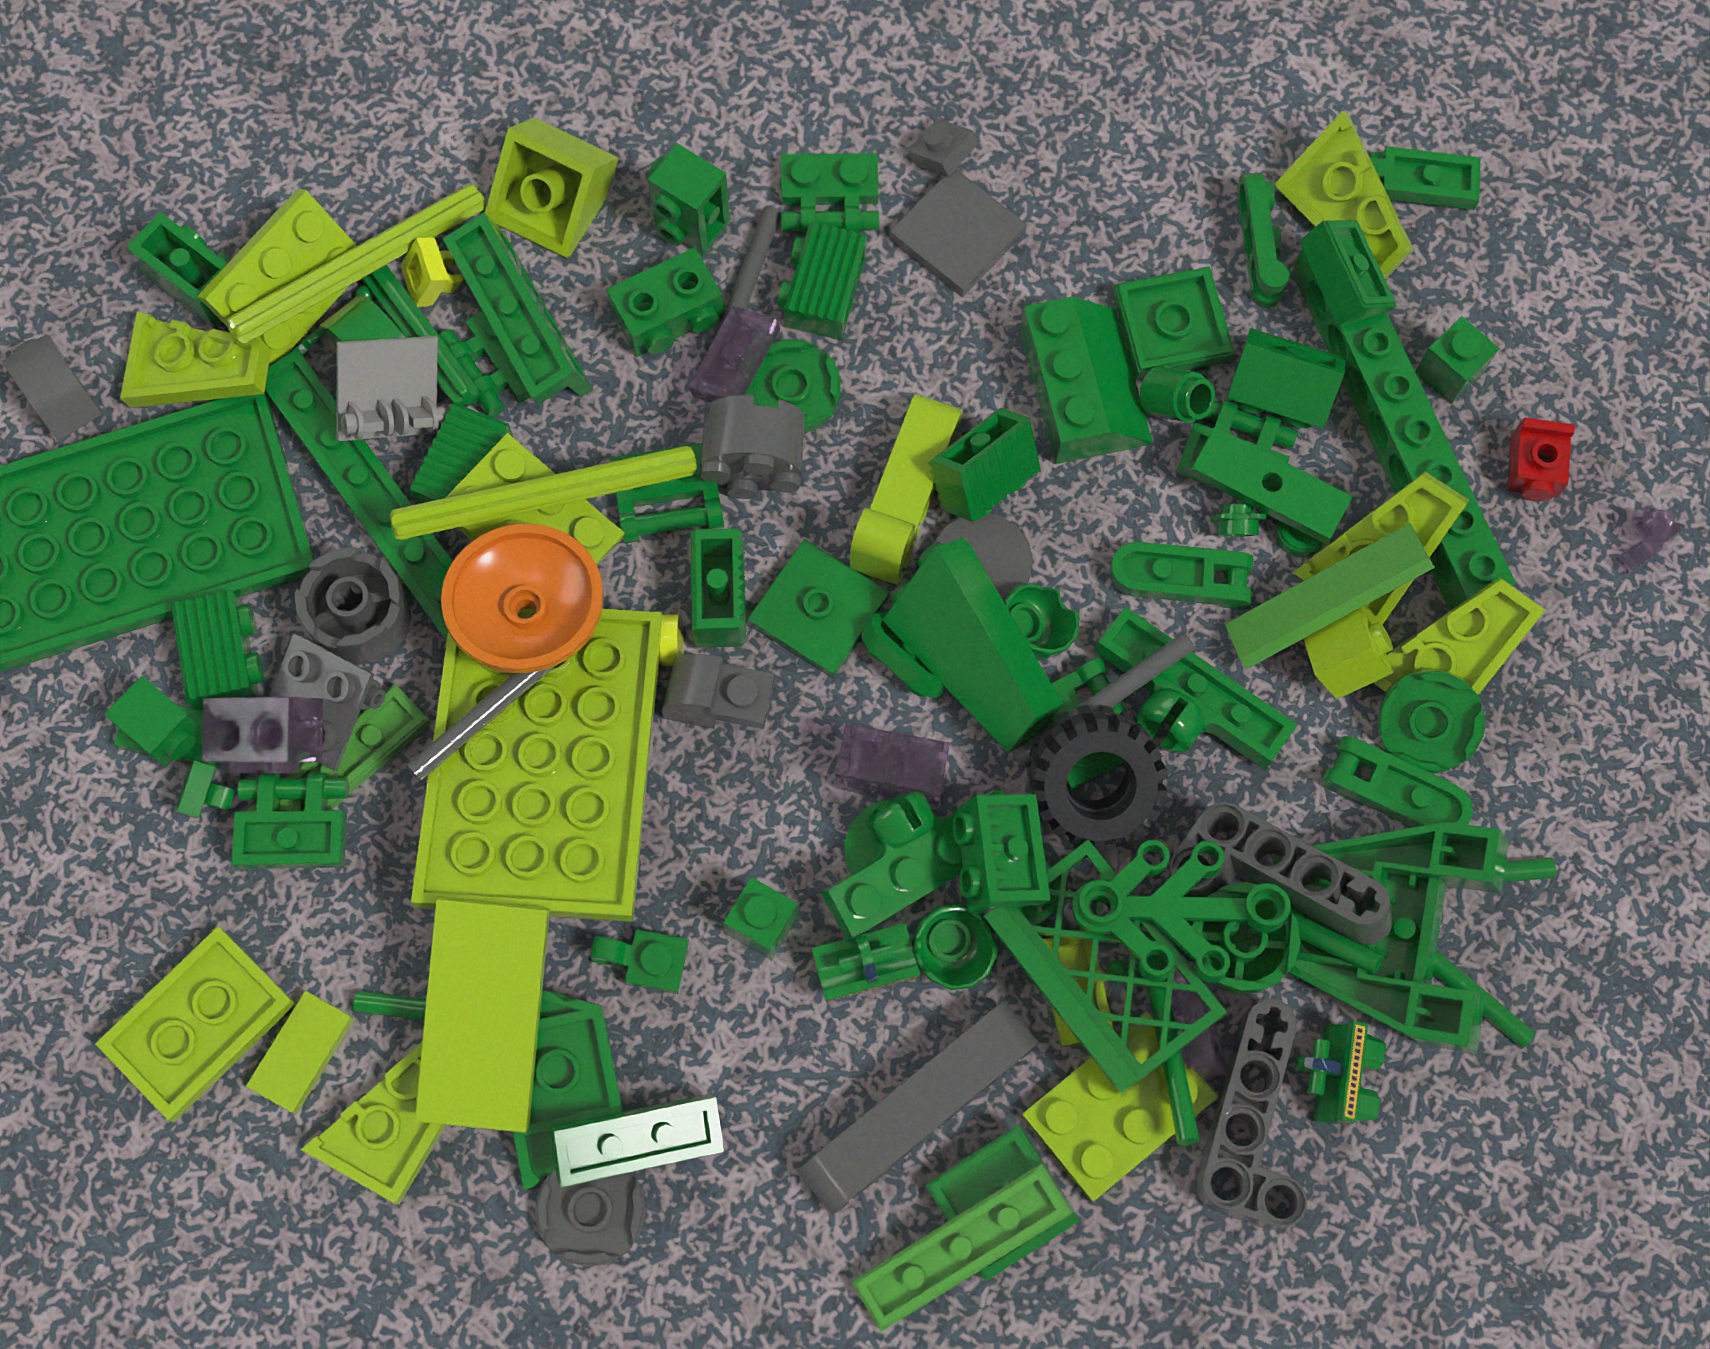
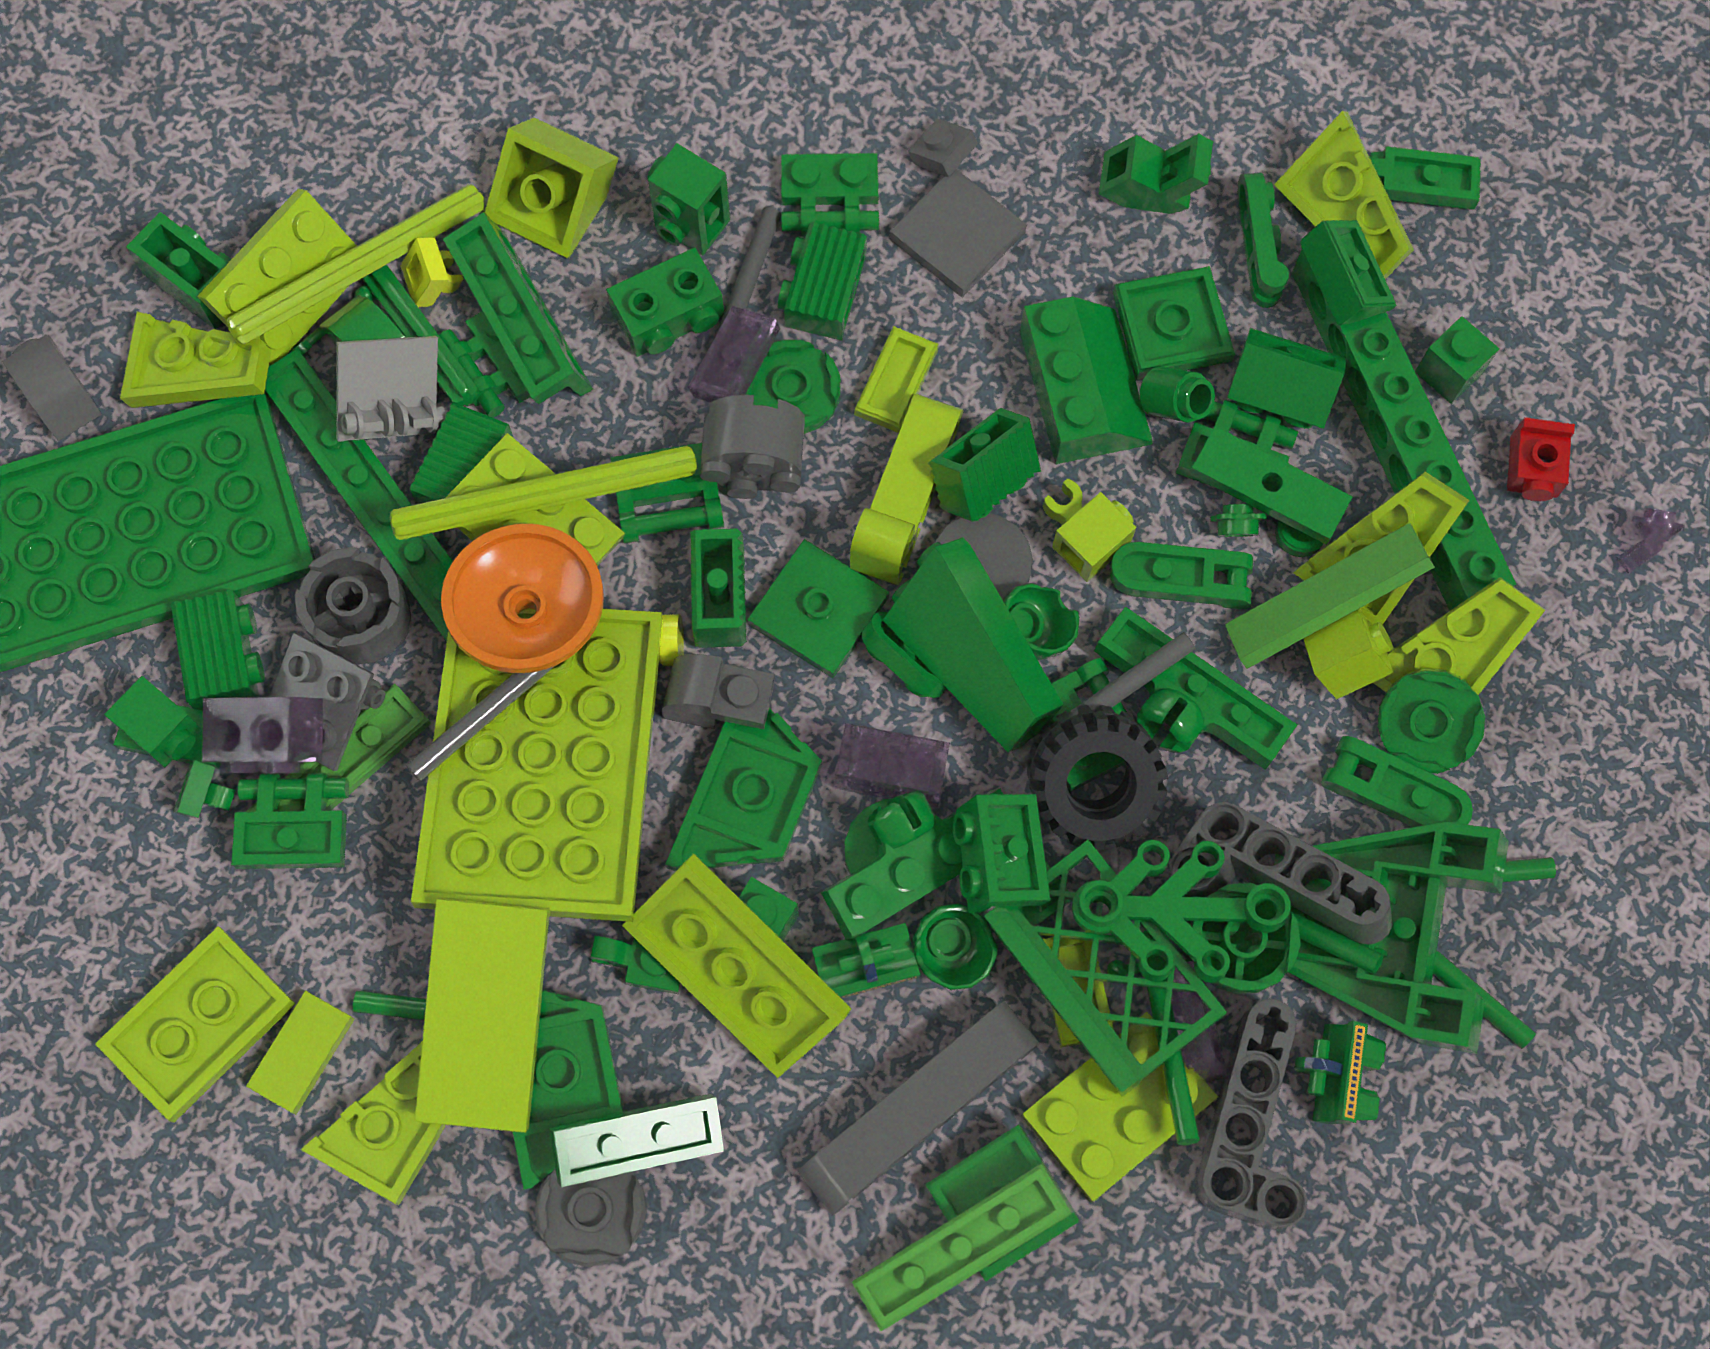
none -> lime plate [622,854,851,1078]
none -> green wing [665,708,822,871]
none -> lime tile [854,326,939,433]
none -> lime brick [1043,479,1137,582]
none -> green brick [1099,133,1213,214]

